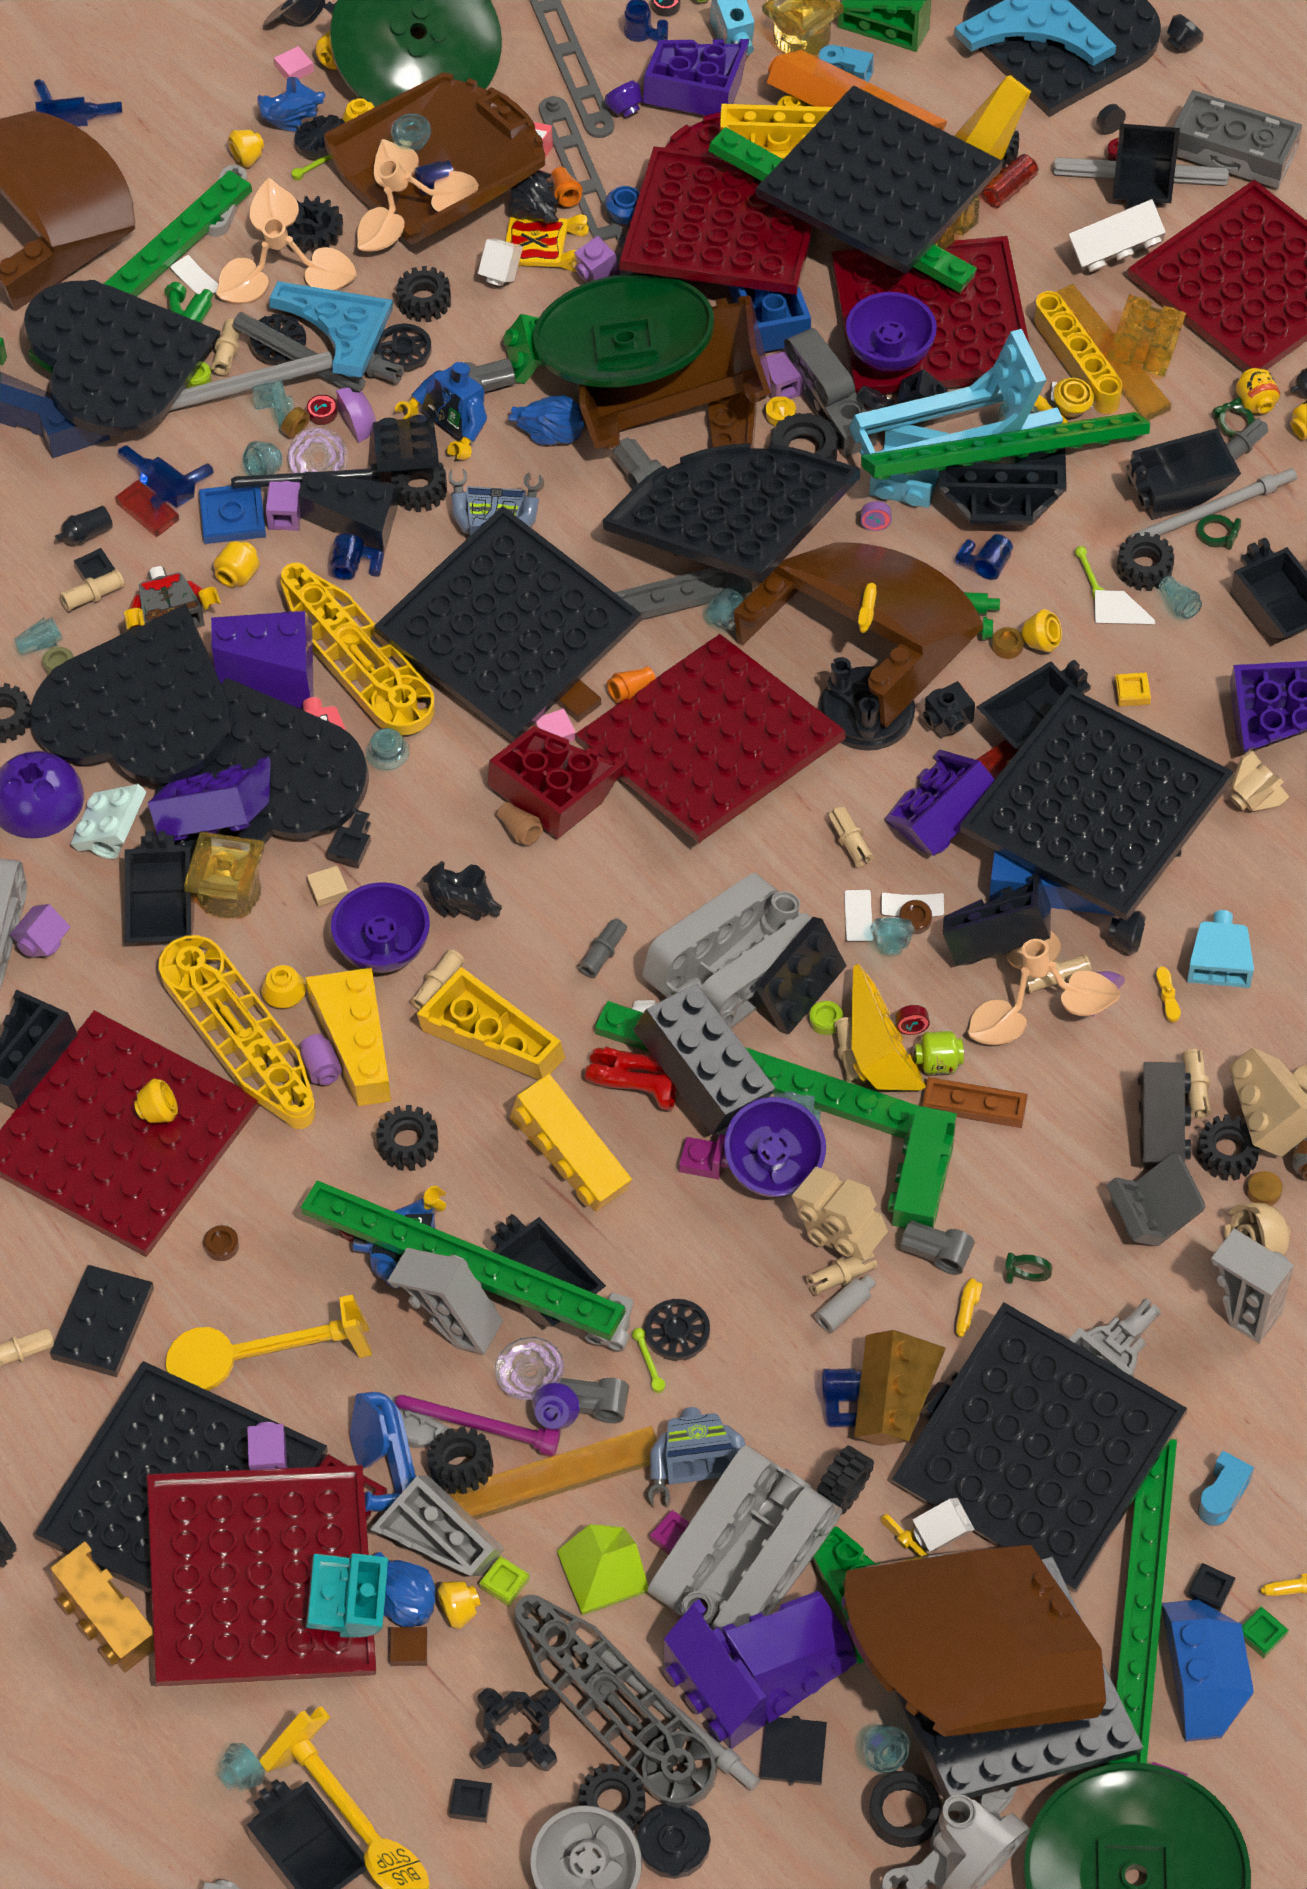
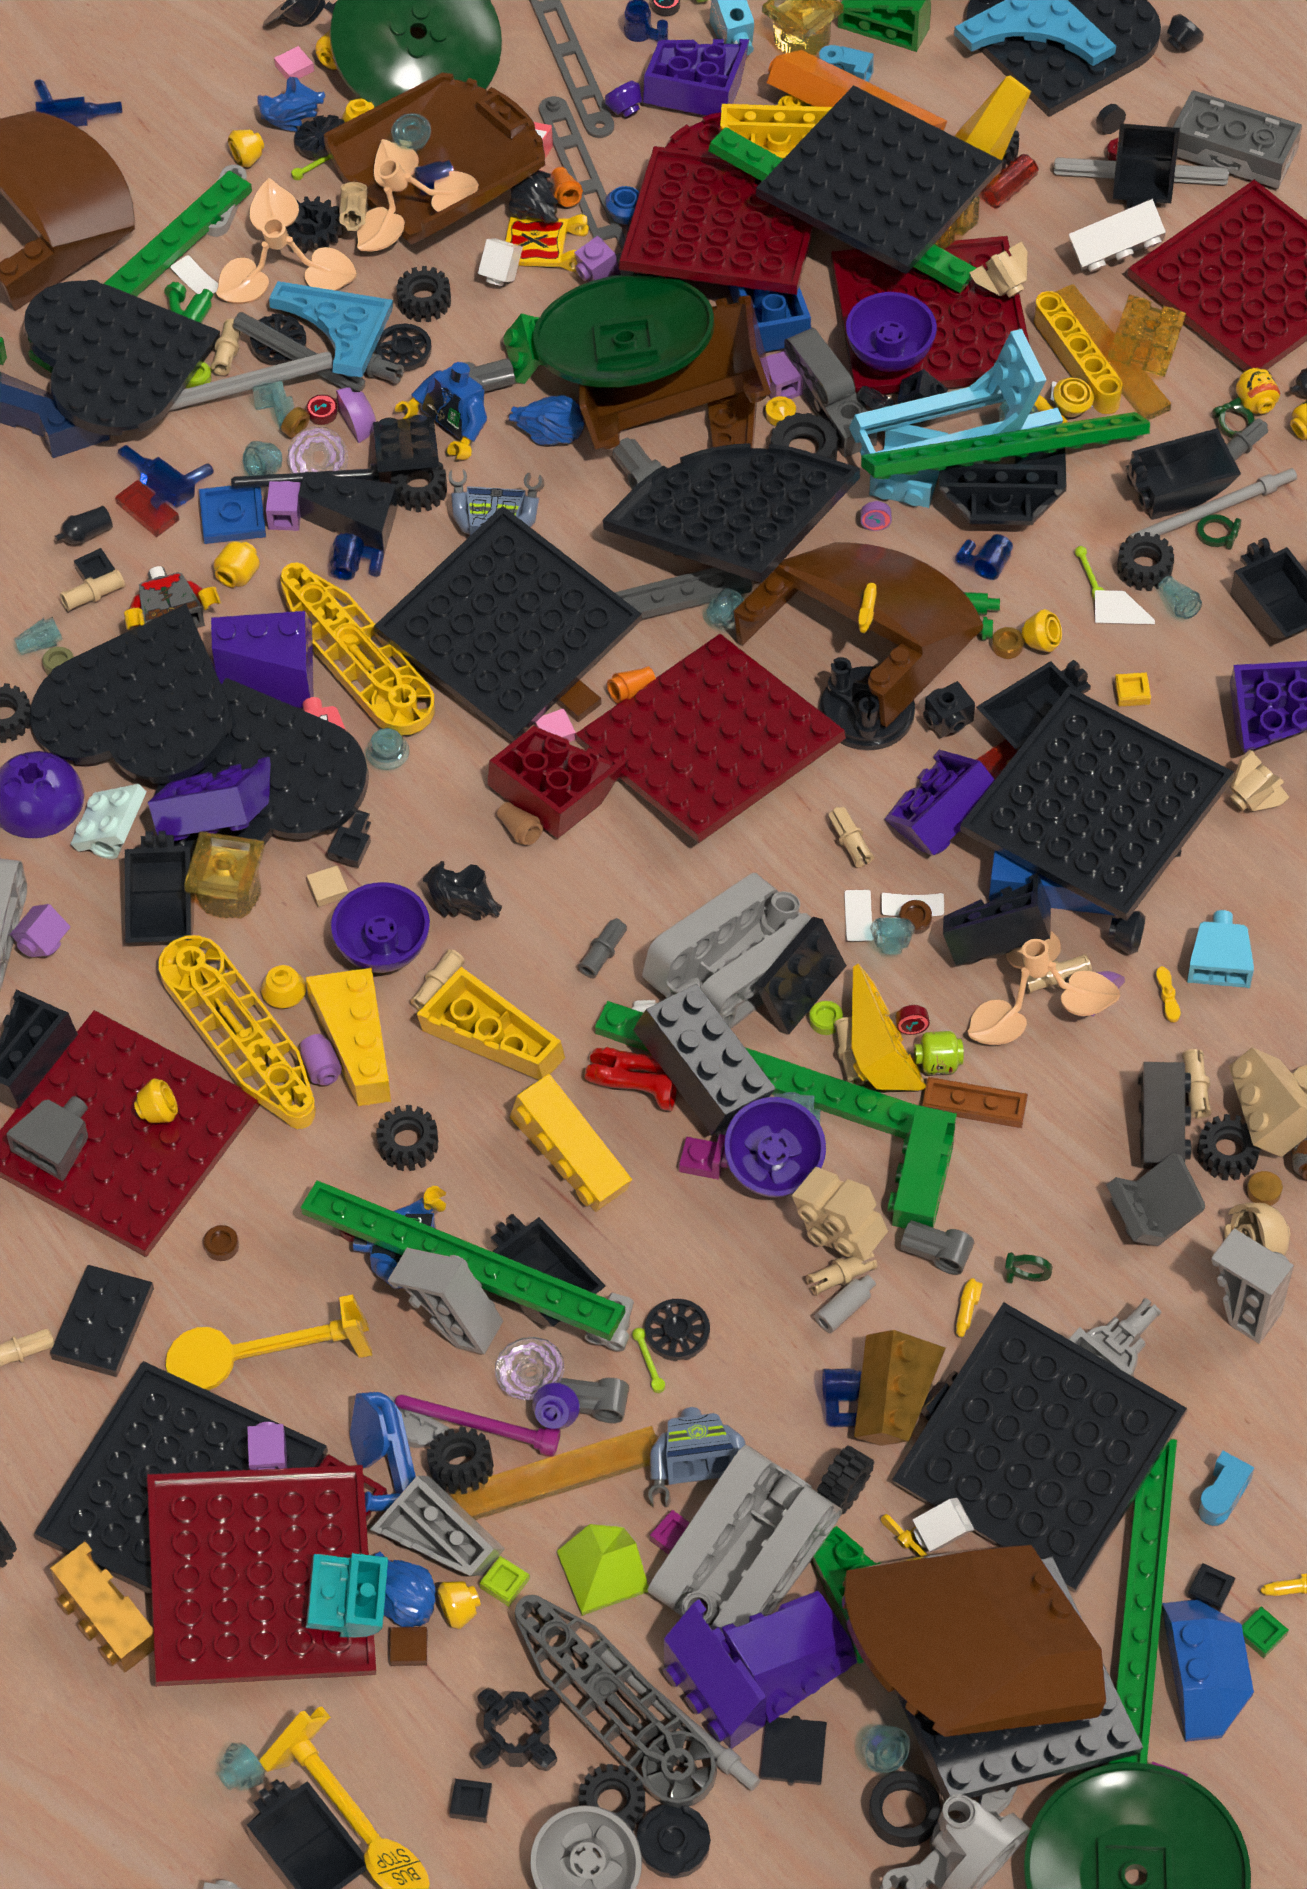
none -> dark grey torso [7,1096,88,1181]
none -> tan piece [339,182,367,231]
none -> tan brick [970,241,1028,298]

